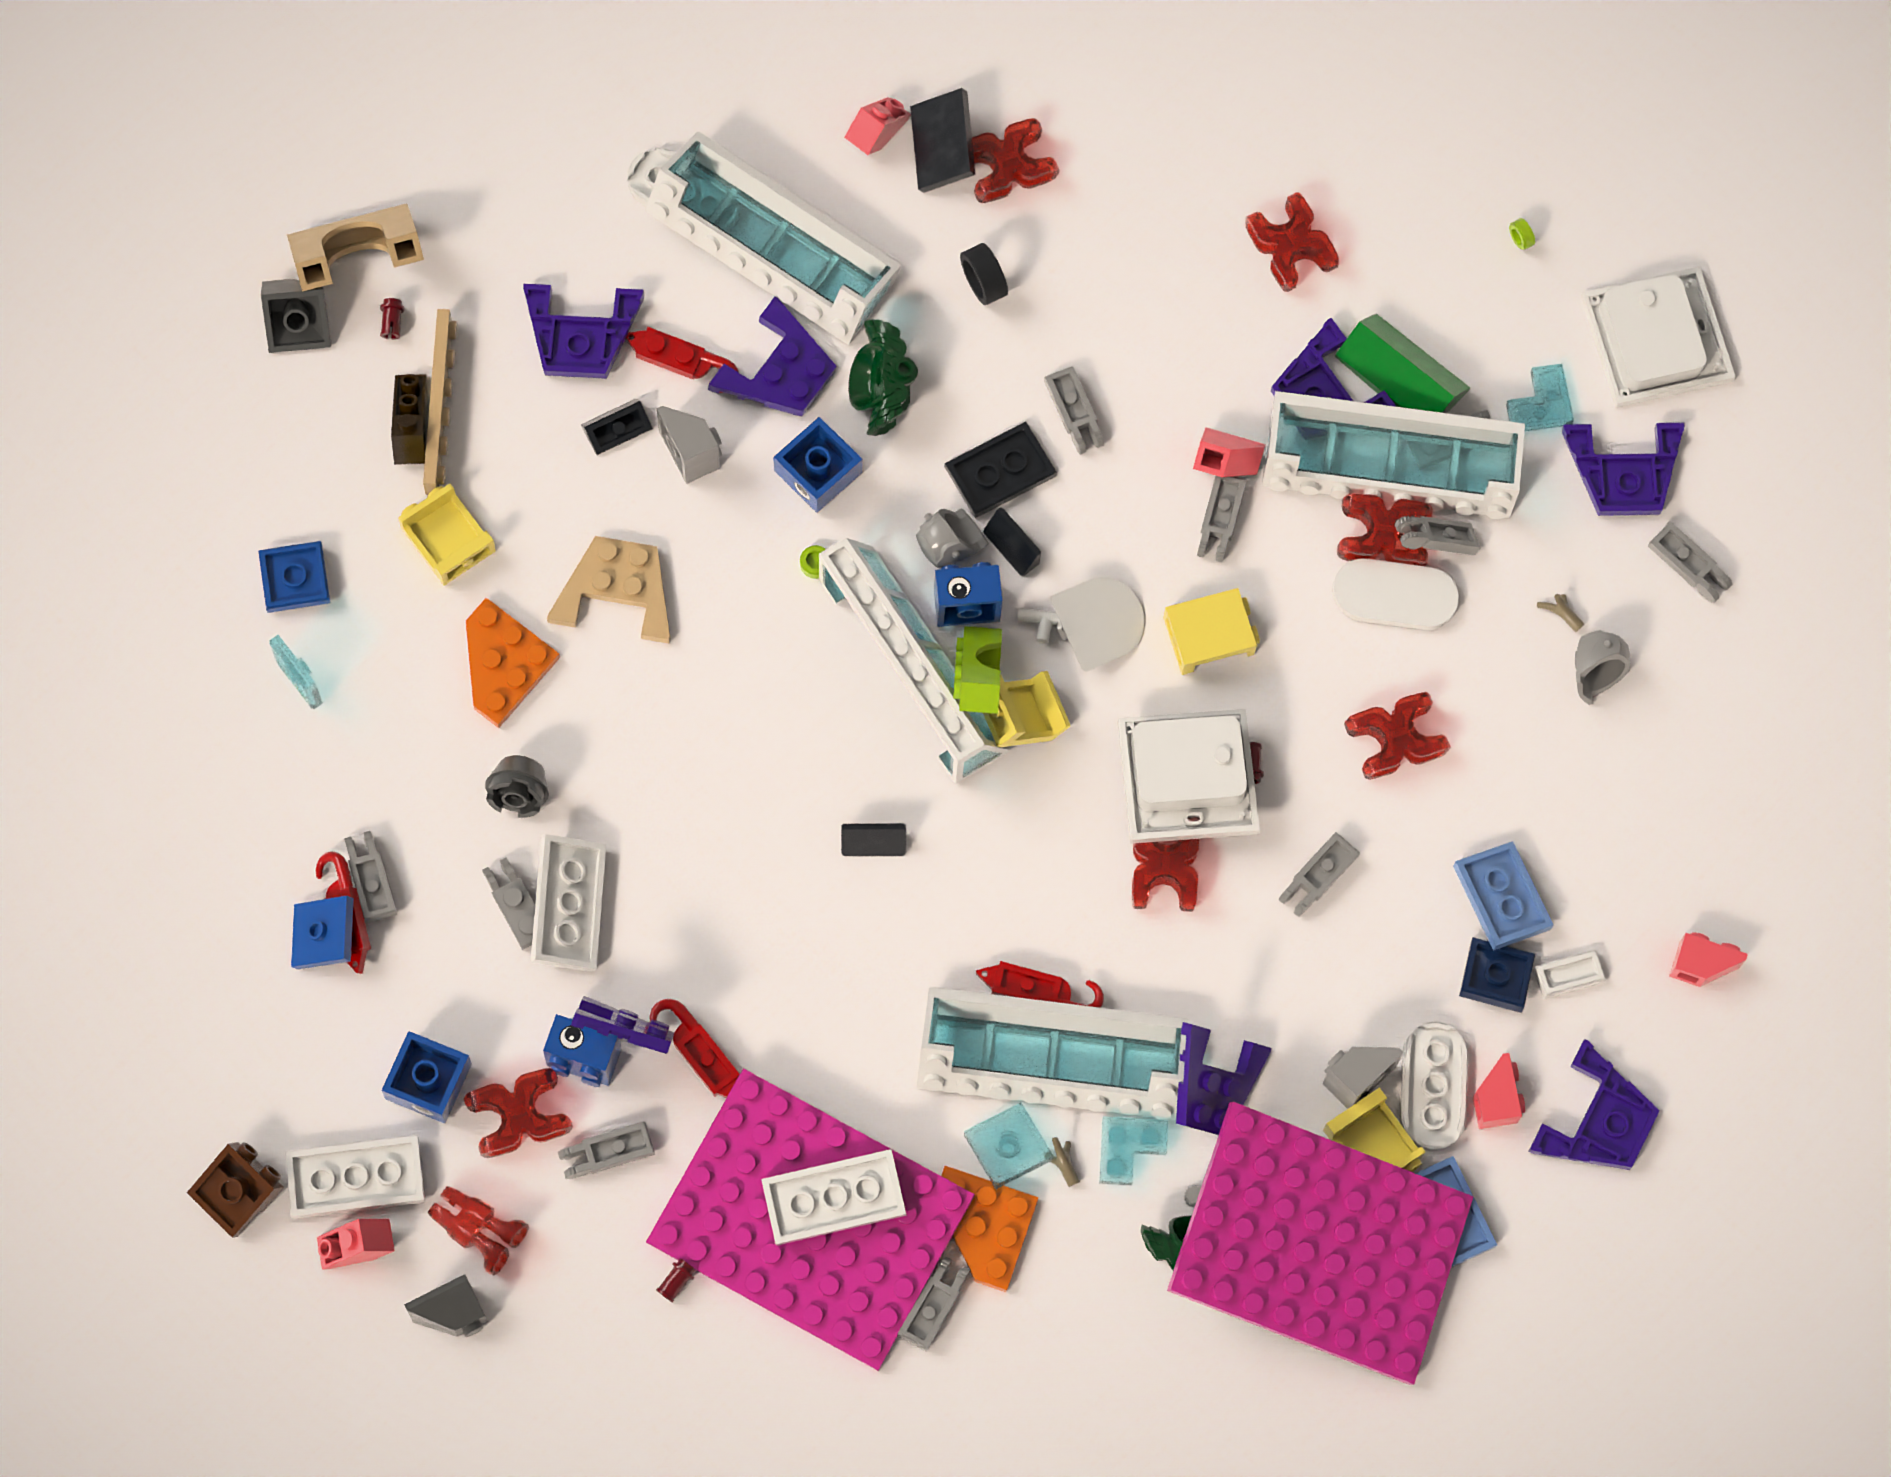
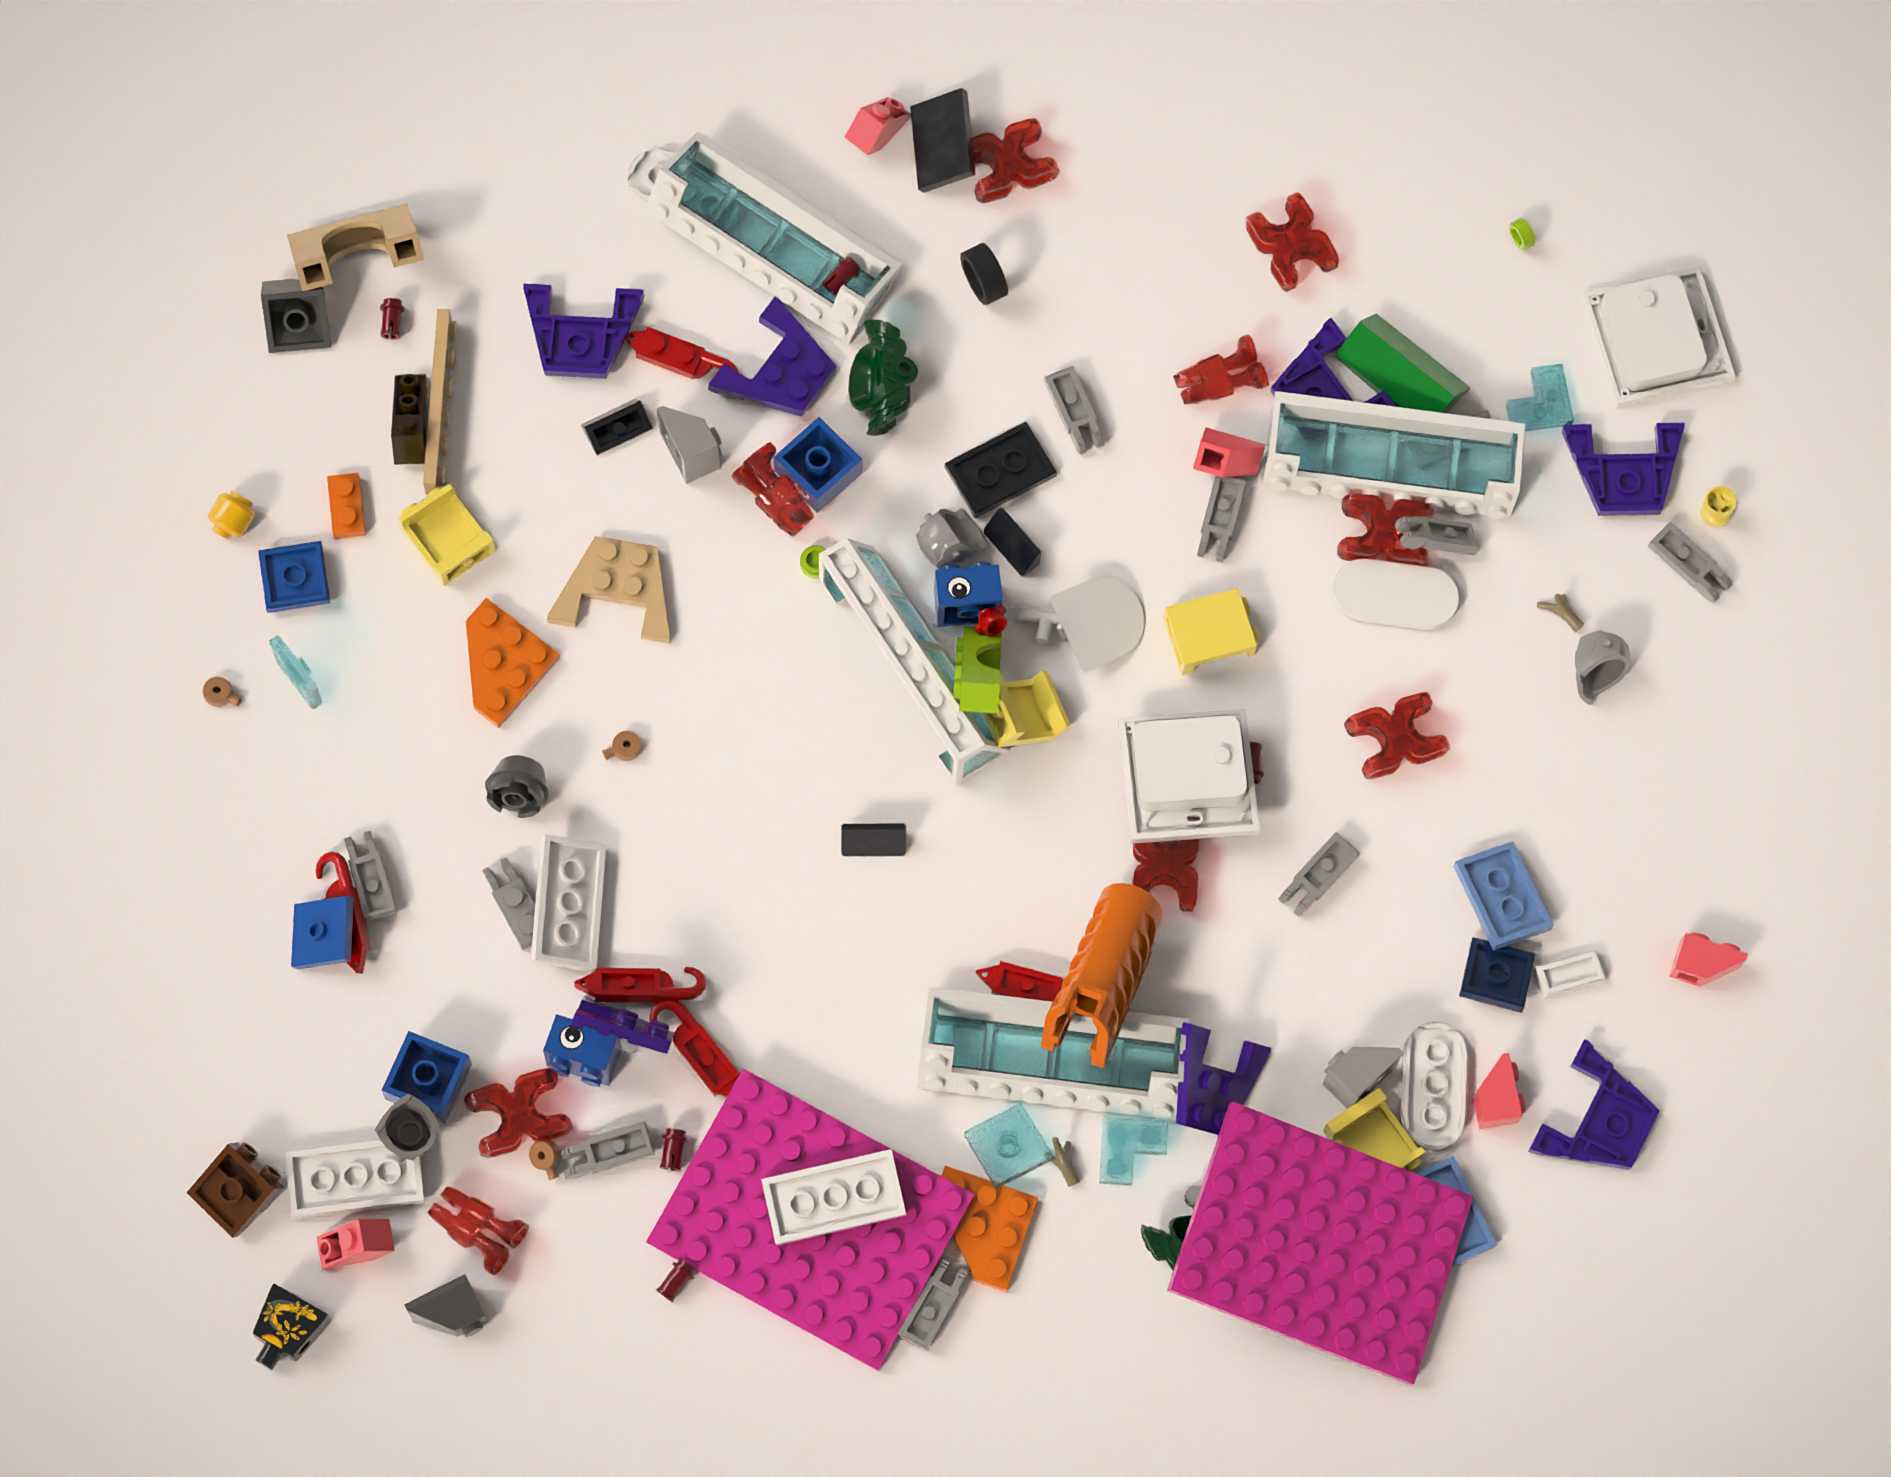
none -> medium nougat piece [202,677,242,707]
none -> yellow head [208,490,255,539]
none -> black torso [253,1283,331,1371]
none -> orange plate [327,473,366,539]
none -> light grey helmet [375,1094,441,1163]
none -> medium nougat piece [529,1139,560,1180]
none -> red plate [574,967,706,1003]
none -> medium nougat piece [602,731,642,761]
none -> dark red pin [660,1128,688,1171]
none -> clear red piece [731,442,814,537]
none -> dark red pin [822,256,861,296]
none -> red plate [975,605,1007,637]
none -> orange piece [1041,883,1162,1069]
none -> clear red piece [1173,334,1269,405]
none -> light yellow wheel [1700,486,1737,527]

